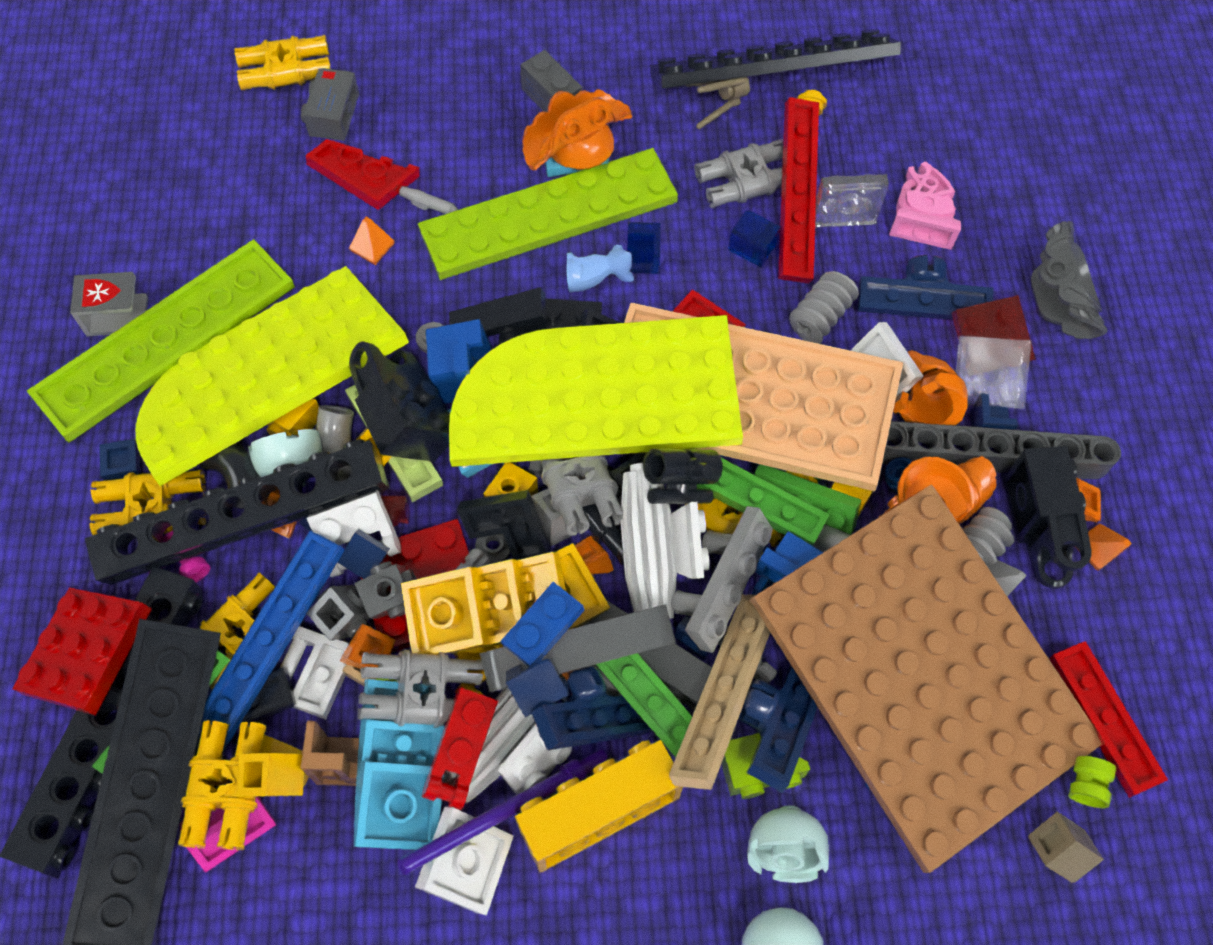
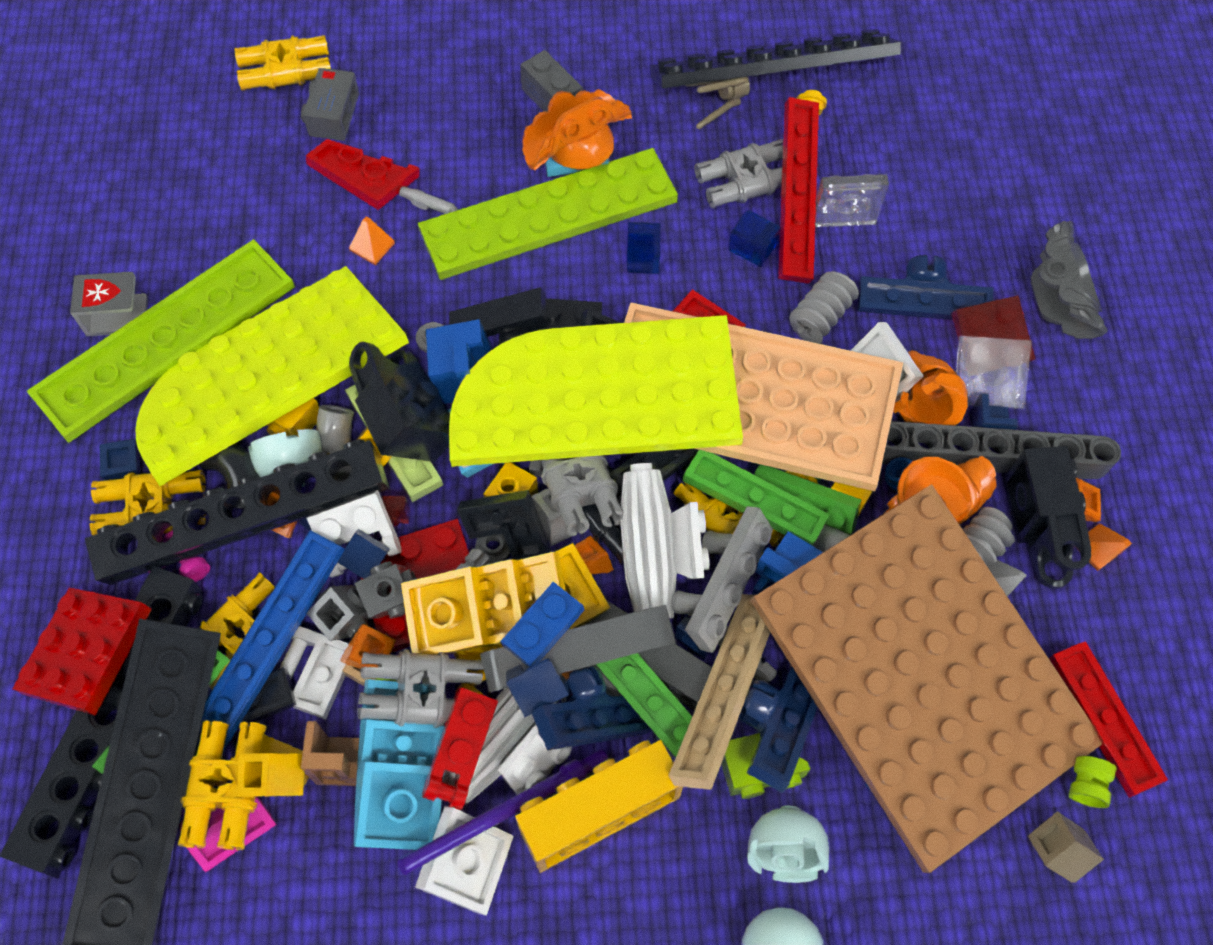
light blue animal [567,245,634,293] -> none
black pin [643,448,723,504] -> none
bright pink piece [889,162,961,250] -> none

